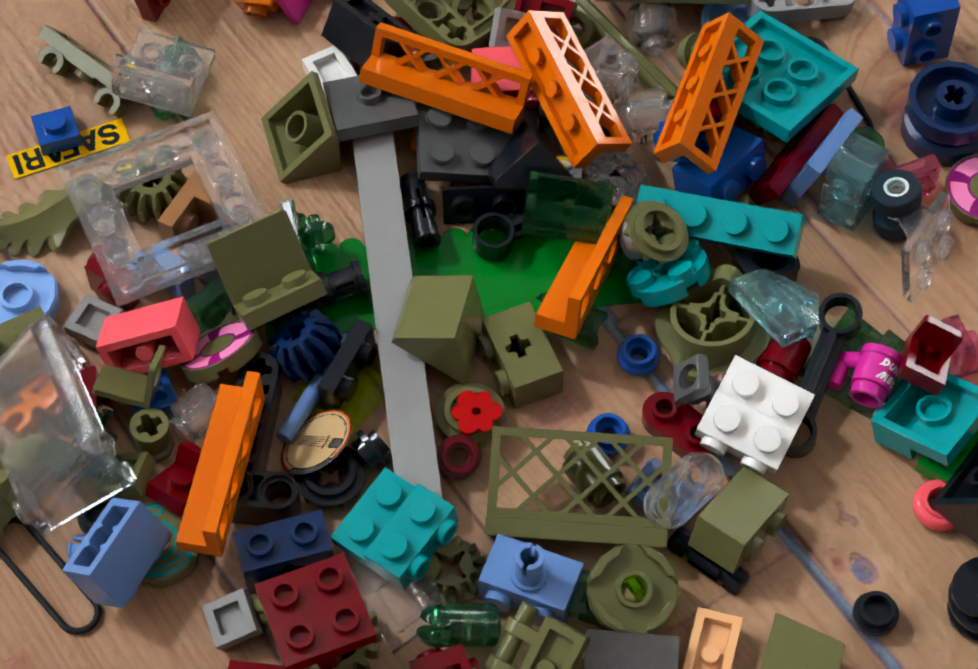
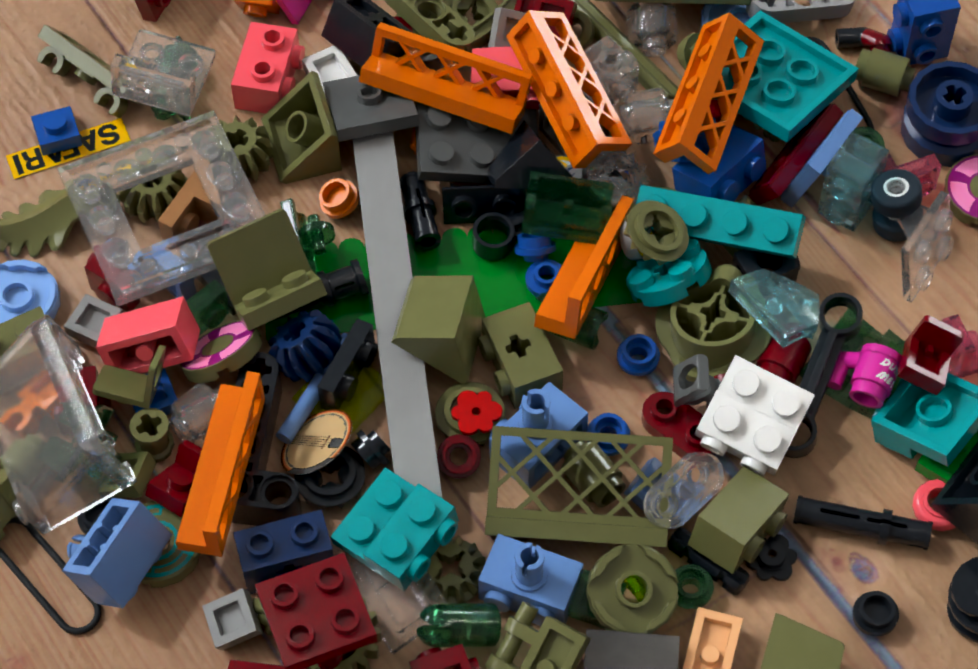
none -> olive gear [203,115,274,187]
none -> coral brick [231,22,305,113]
none -> orange plate [319,178,360,219]
none -> medium blue brick [489,382,588,489]
none -> blue plate [514,230,556,262]
none -> blue plate [525,259,562,300]
none -> clear green plate [675,564,714,609]
none -> black plant [745,534,797,581]
none -> black pin [793,495,933,550]
none -> arm [835,27,892,52]
none -> olive brick [856,48,916,97]

